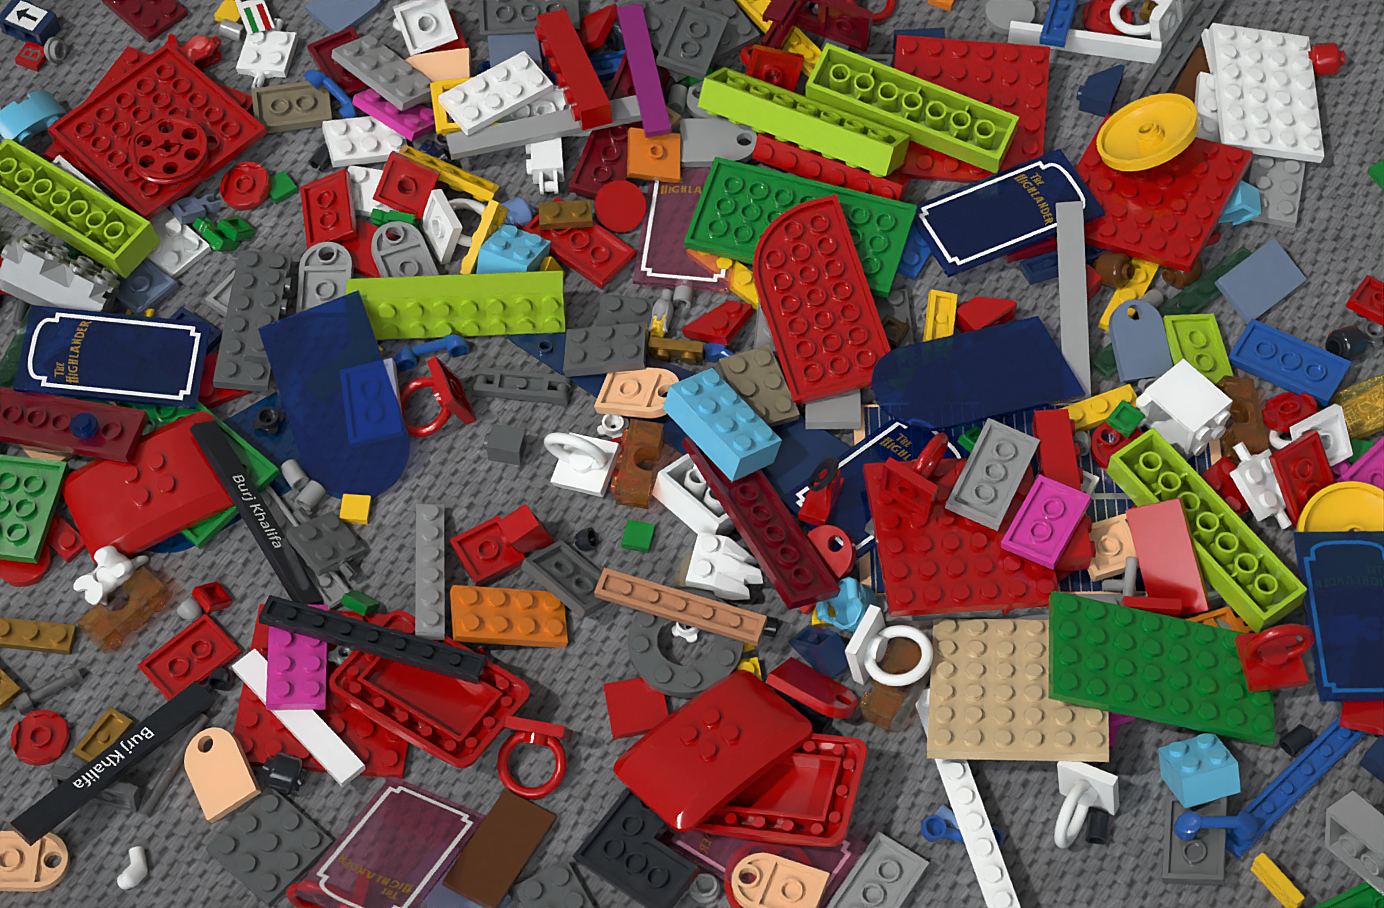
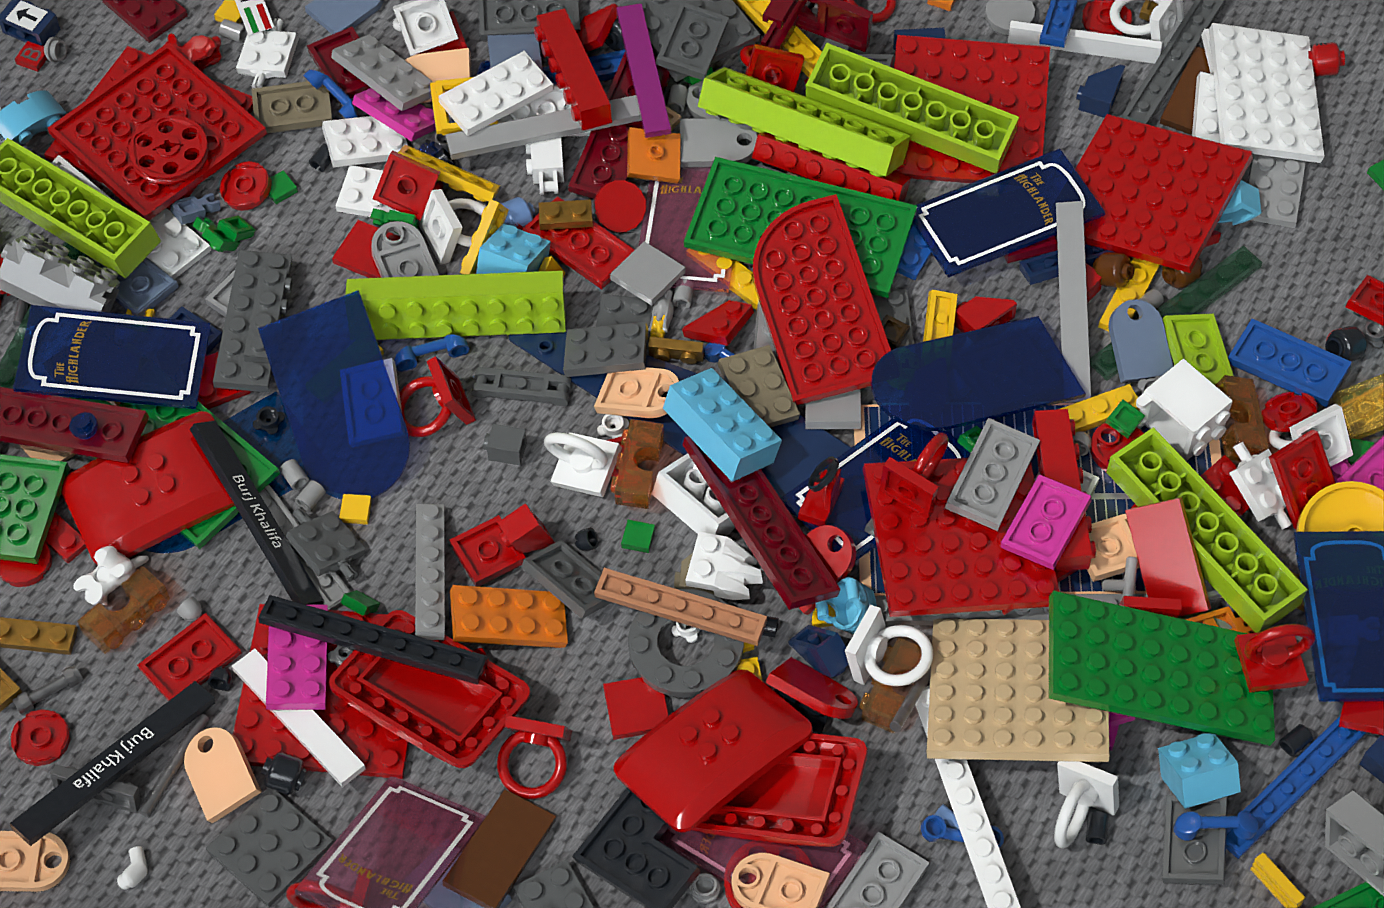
pearl gold plate [73,707,135,763] -> none
red tile [192,581,233,613] -> none
light grey tile [296,242,354,318] -> none
red tile [300,169,358,250] -> none
yellow dish [1096,93,1200,171] -> none
sand blue tile [1214,238,1307,325] -> none
none -> light grey tile [610,241,685,306]

